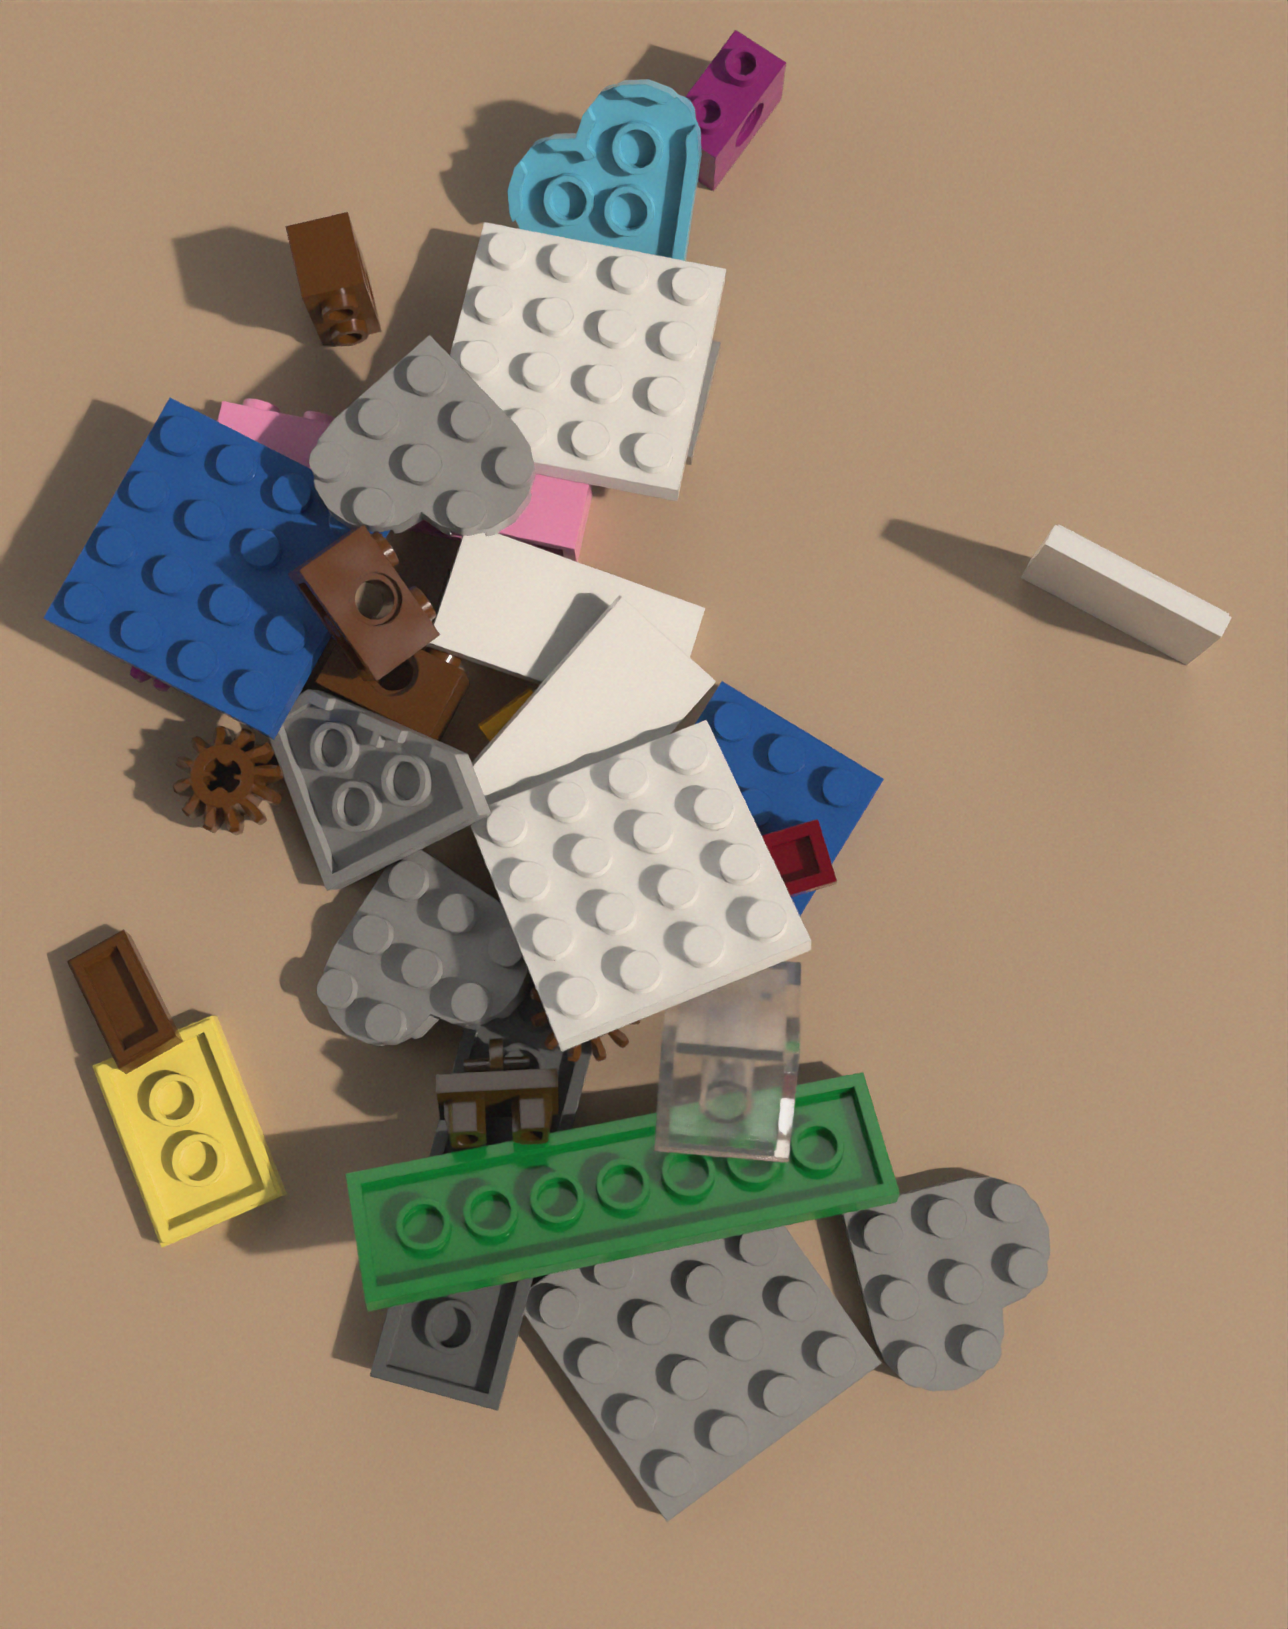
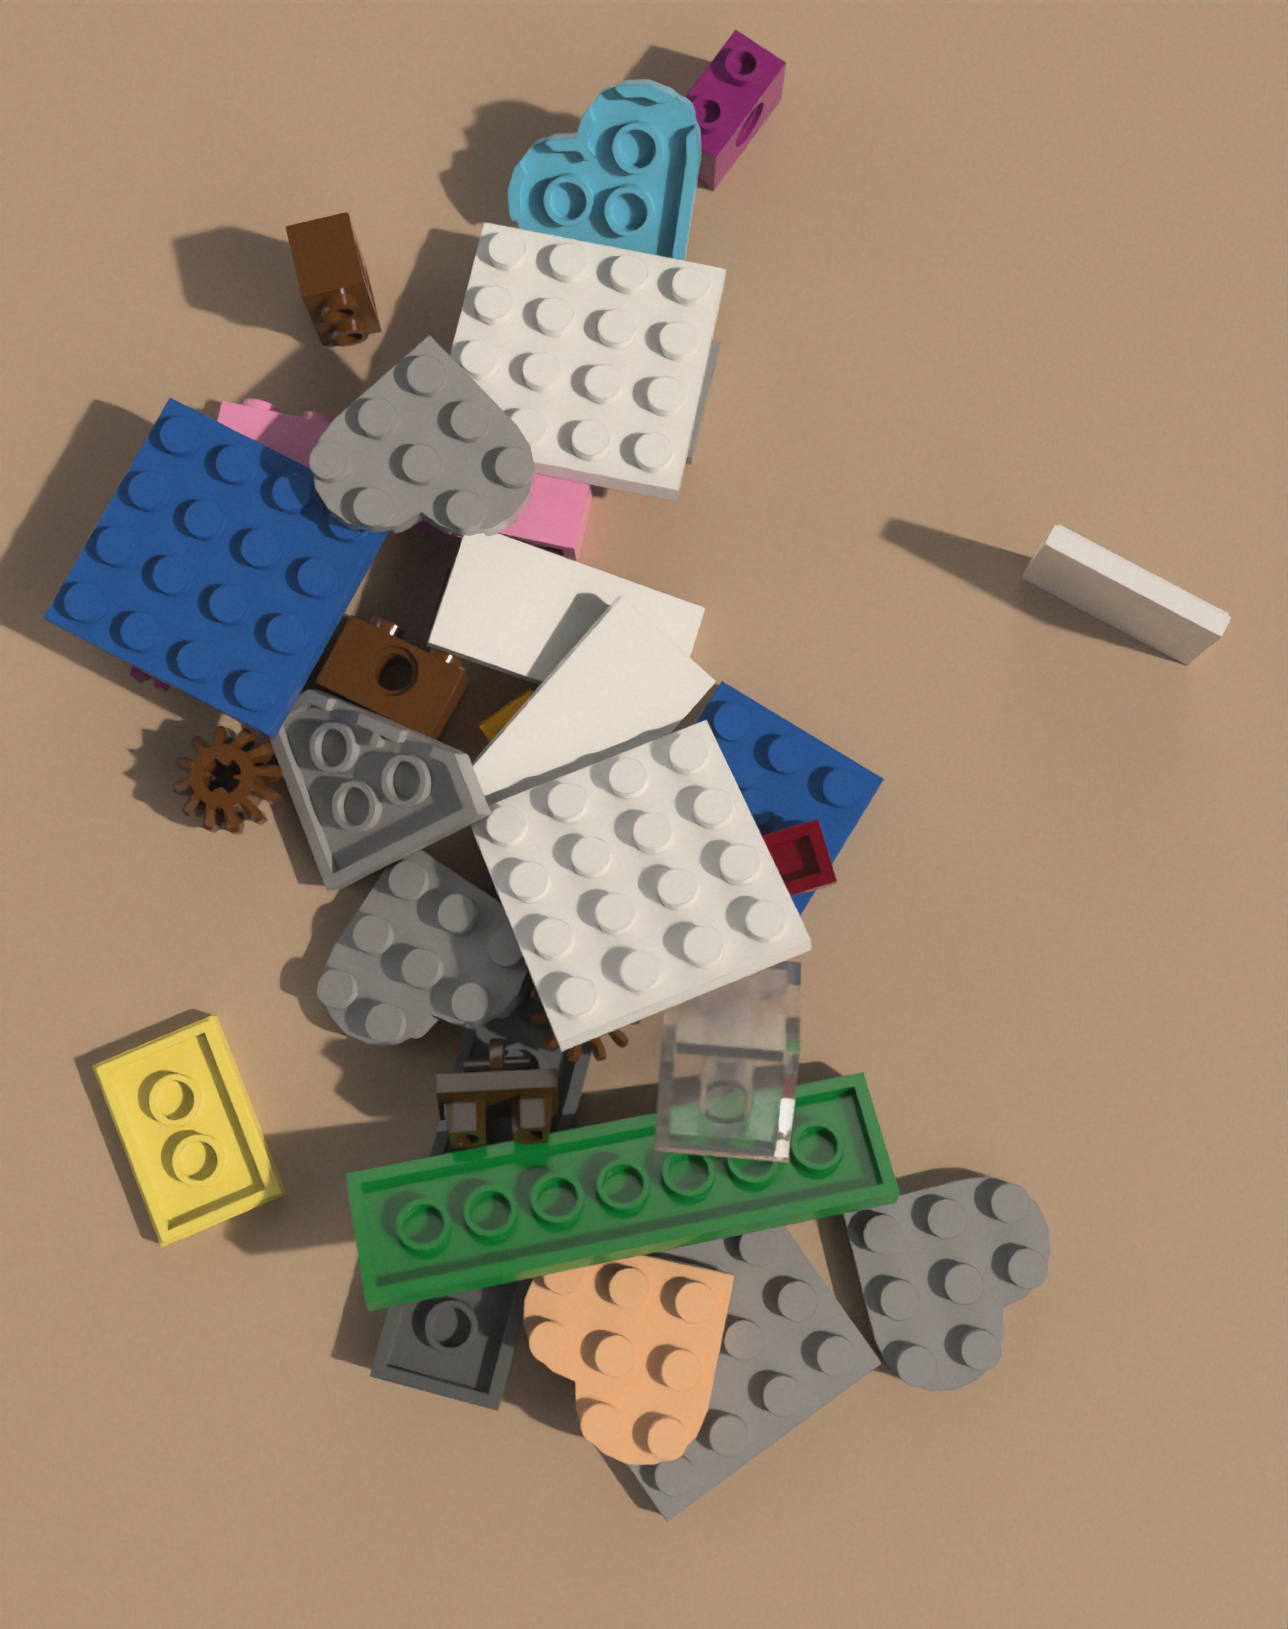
reddish brown tile [67,929,184,1074] -> none
reddish brown brick [288,525,440,681] -> none
none -> light nougat plate [524,1254,735,1465]

